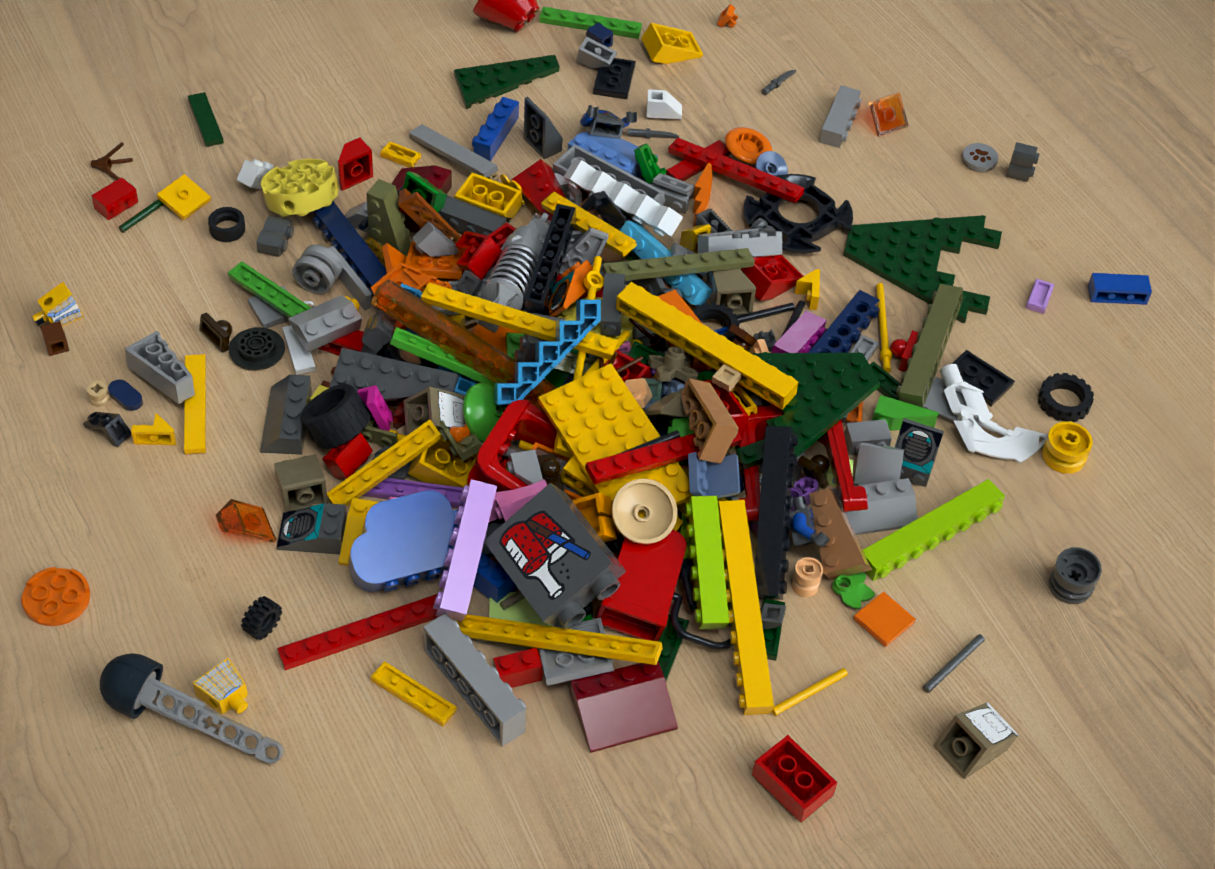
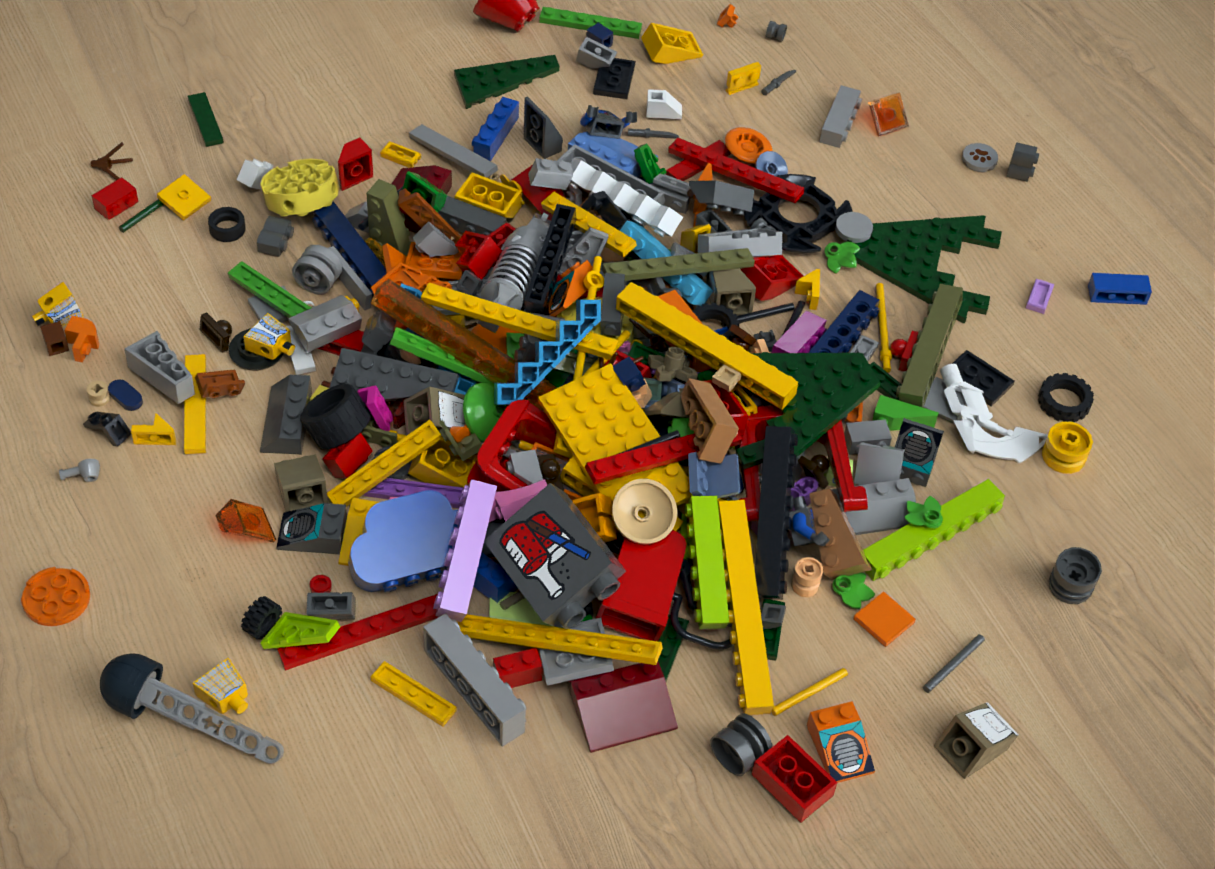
none -> light grey bar [59,459,100,482]
none -> orange brick [64,316,99,363]
none -> dark orange bracket [195,369,245,398]
none -> yellow torso [243,313,295,360]
none -> lime wing [260,612,340,649]
none -> dark grey brick [307,592,356,620]
none -> red tile [309,575,332,593]
none -> light grey brick [528,158,573,190]
none -> dark blue brick [613,356,646,393]
none -> dark grey slope [689,180,754,215]
none -> dark grey wheel [710,713,772,776]
none -> yellow plate [726,62,761,95]
none -> dark grey wheel [766,21,787,41]
none -> slope [807,701,875,783]
none -> bright green plate [825,242,860,273]
none -> light grey tile [835,212,873,243]
none -> bright green plate [905,496,943,528]

